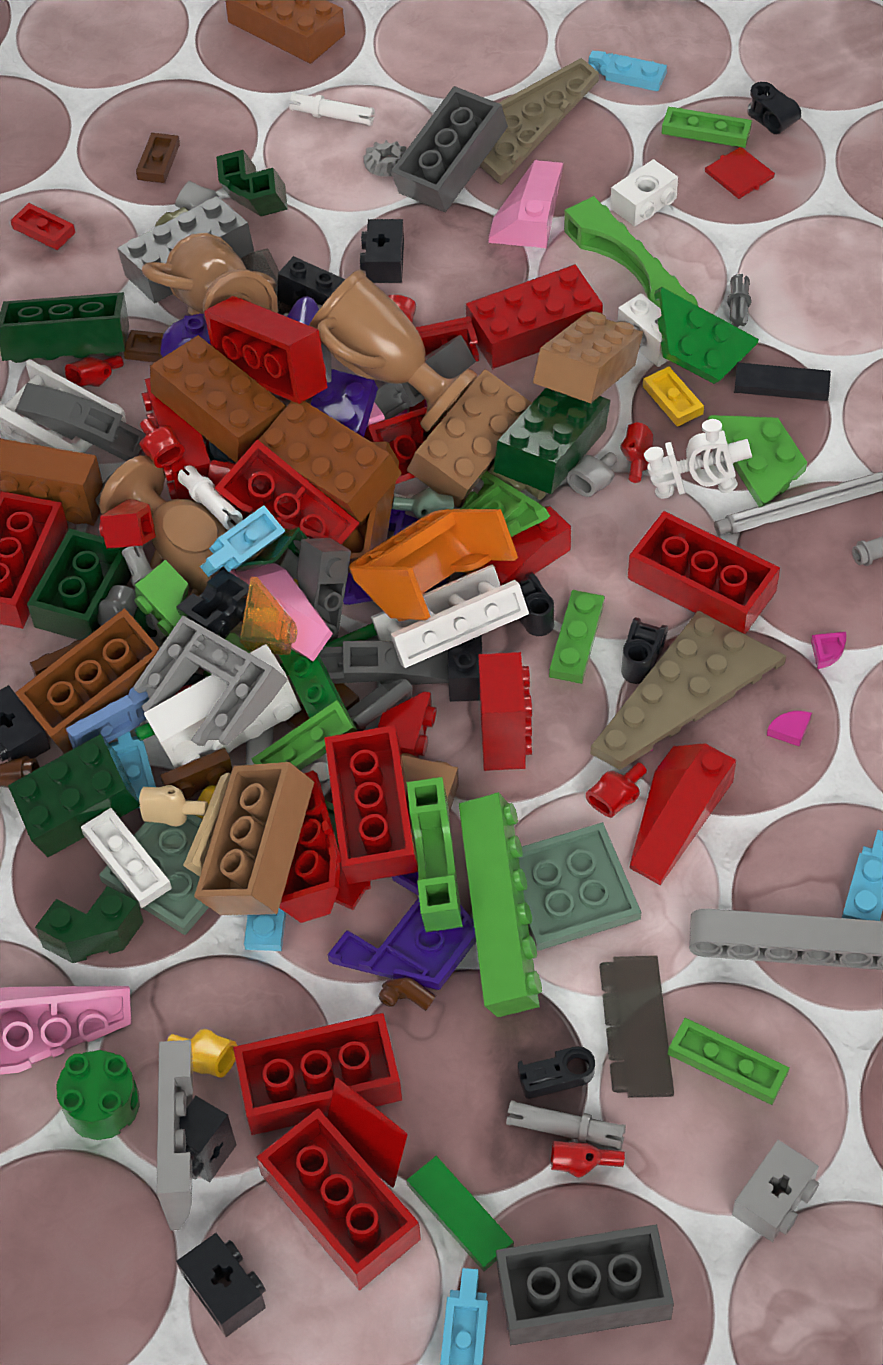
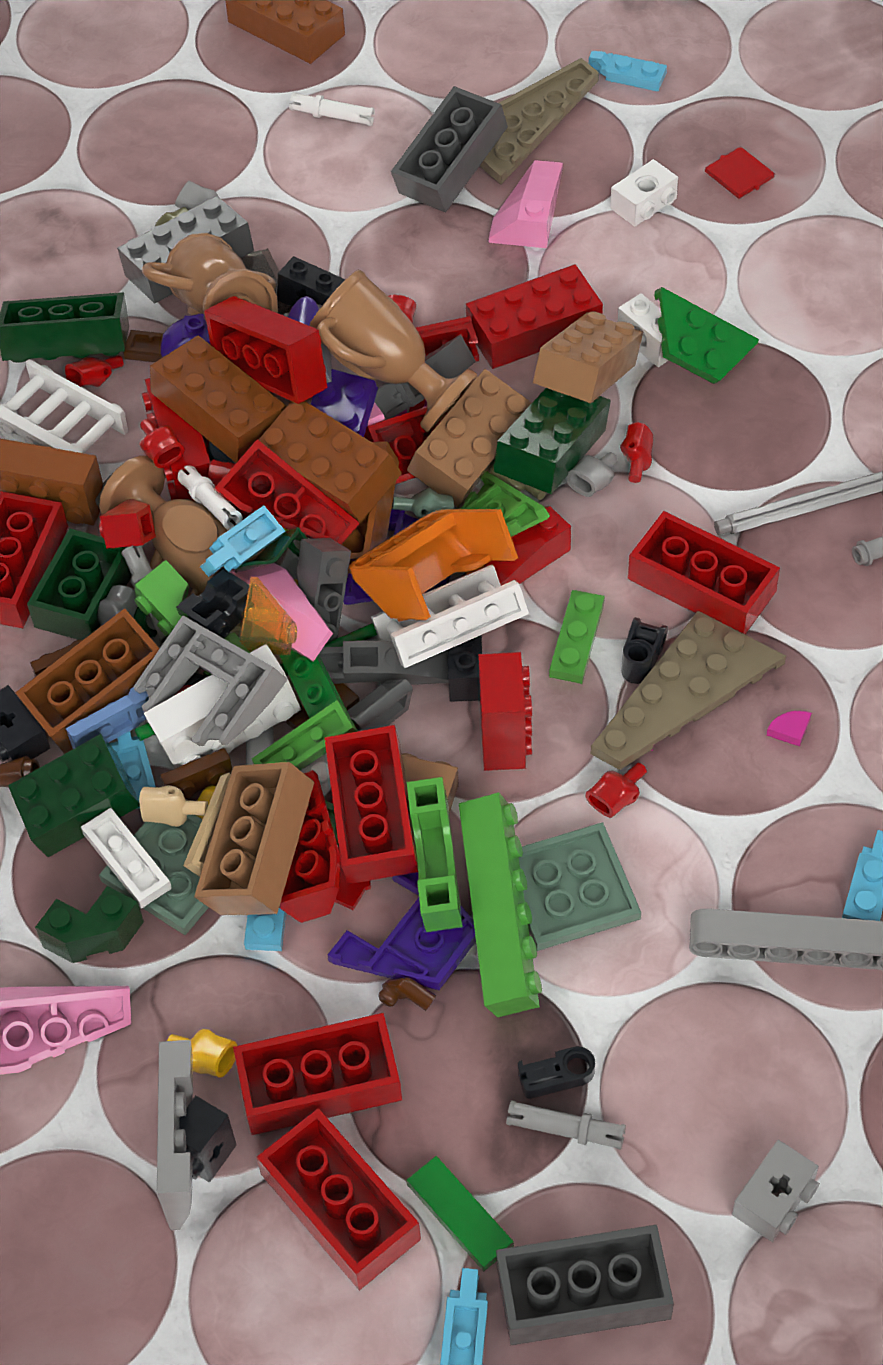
red plate [10,203,76,250] -> none
dark grey slope [15,383,146,461] -> none
green brick [56,1050,140,1140] -> none
reddish brown plate [136,132,180,183] -> none
black brick [176,1232,266,1337] -> none
dark green brick [216,150,288,216] -> none
red sticker [327,1077,408,1188] -> none
black brick [360,219,404,283] -> none
light grey gear [363,140,407,176] -> none
red slope [378,691,437,758] -> none
black piece [518,572,554,636] -> none
red piece [551,1141,625,1178] -> none
bright green arch [564,196,698,308] -> none
clear smoke windscreen [599,956,674,1098] -> none
red wedge [630,743,736,886] -> none
yellow plate [643,366,704,427] -> none
white piece [644,419,752,499] -> none
bright green plate [662,106,752,148] -> none
bright green plate [667,1018,790,1105] -> none
bright green wing [708,415,807,507] -> none
dark grey axle [727,274,752,328] -> none
black tile [734,362,831,401] -> none
black piece [747,82,801,134] -> none
dark pink tile [811,632,846,669] -> none

